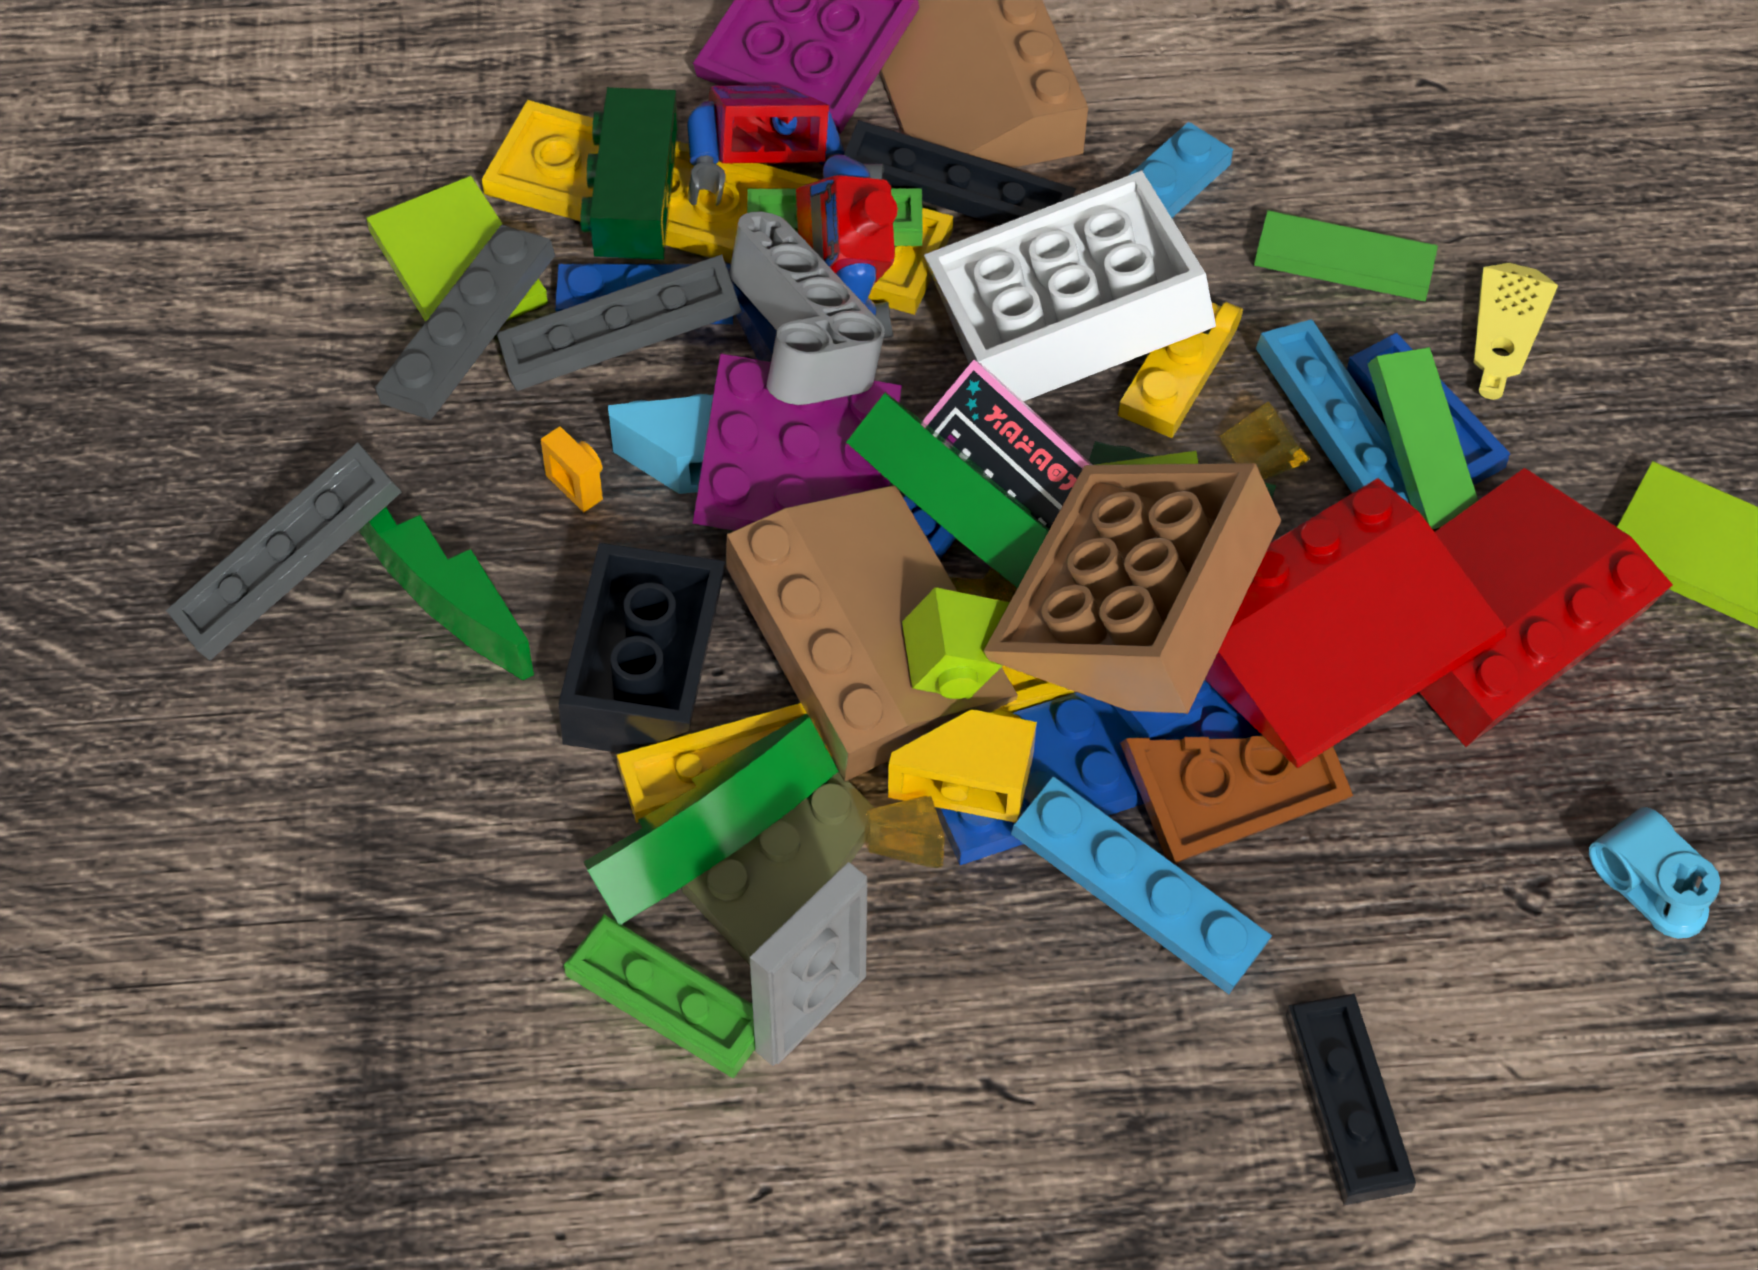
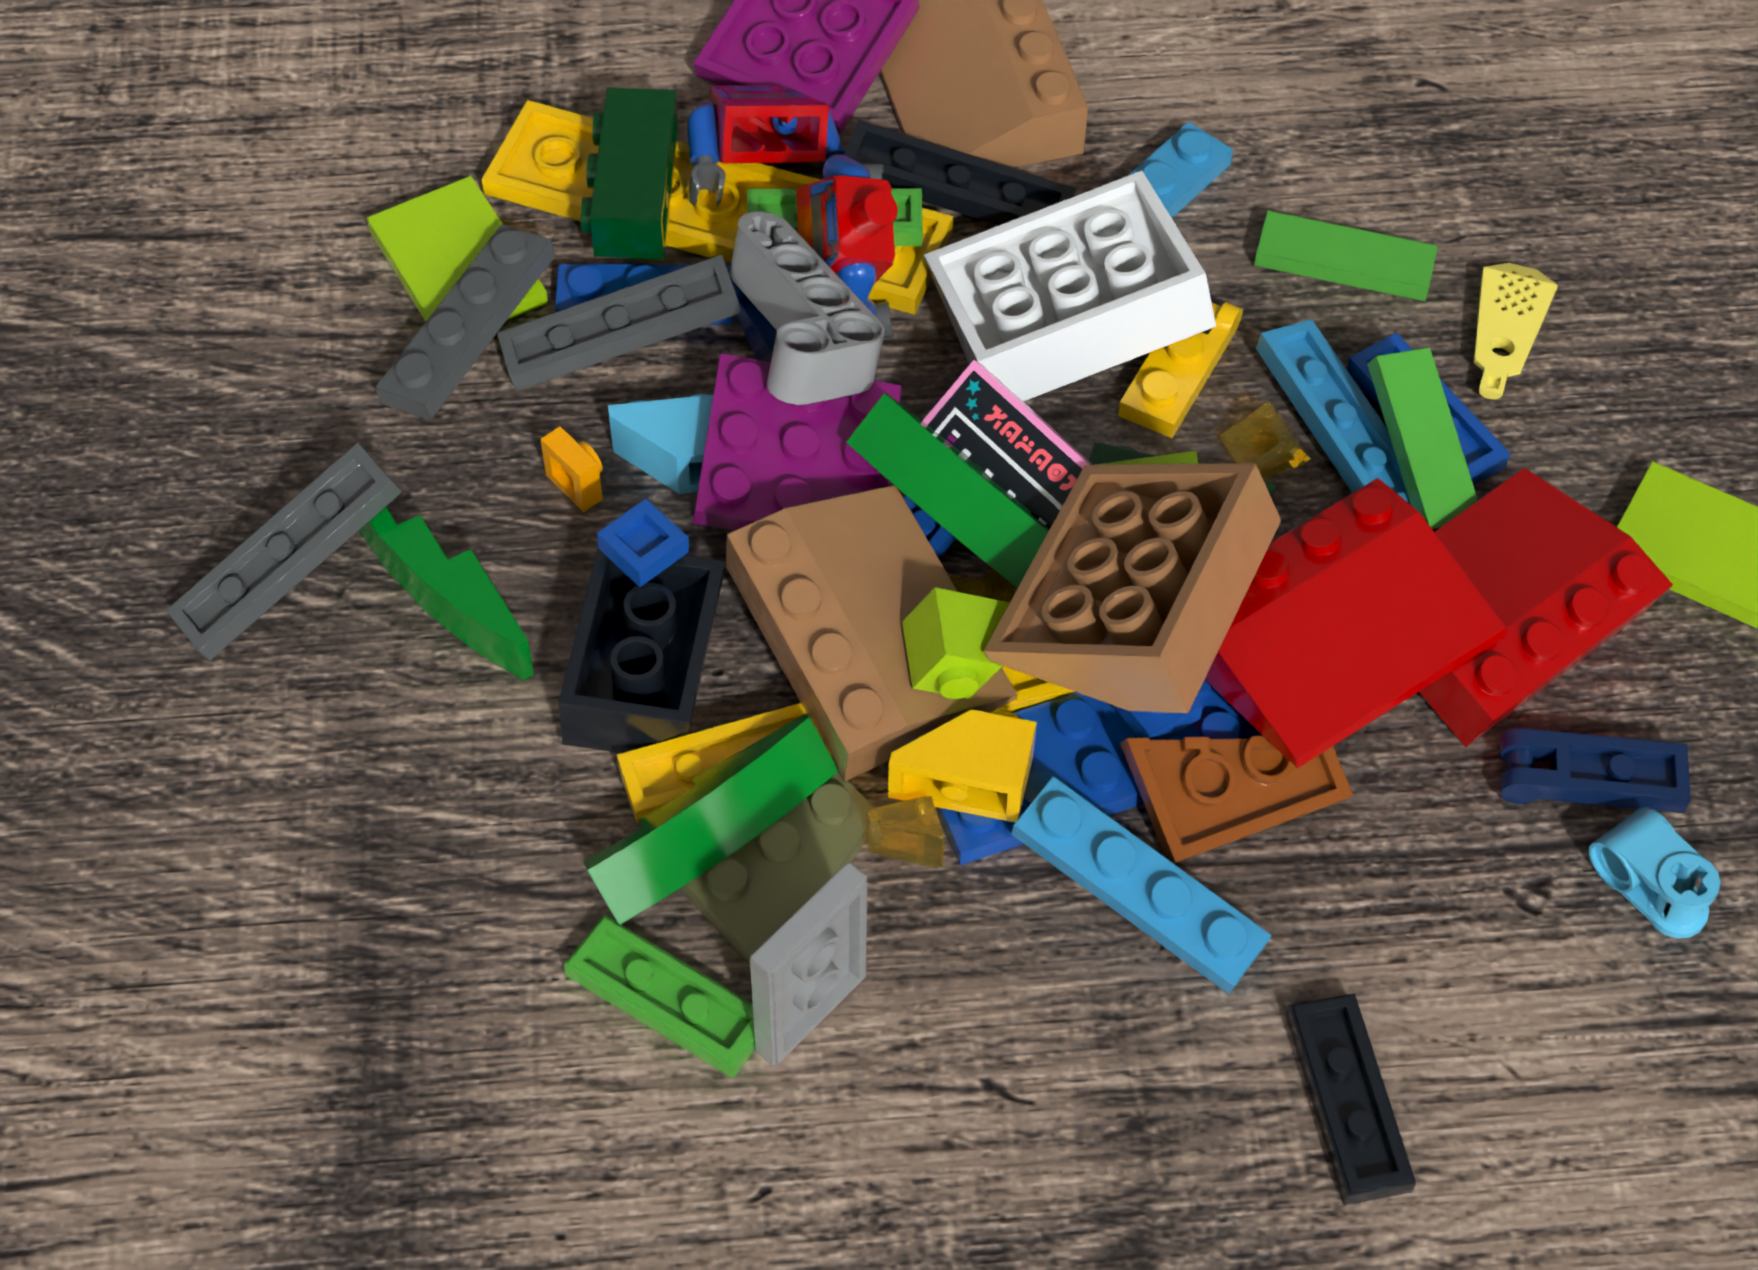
none -> blue plate [597,498,689,587]
none -> dark blue plate [1500,728,1691,813]

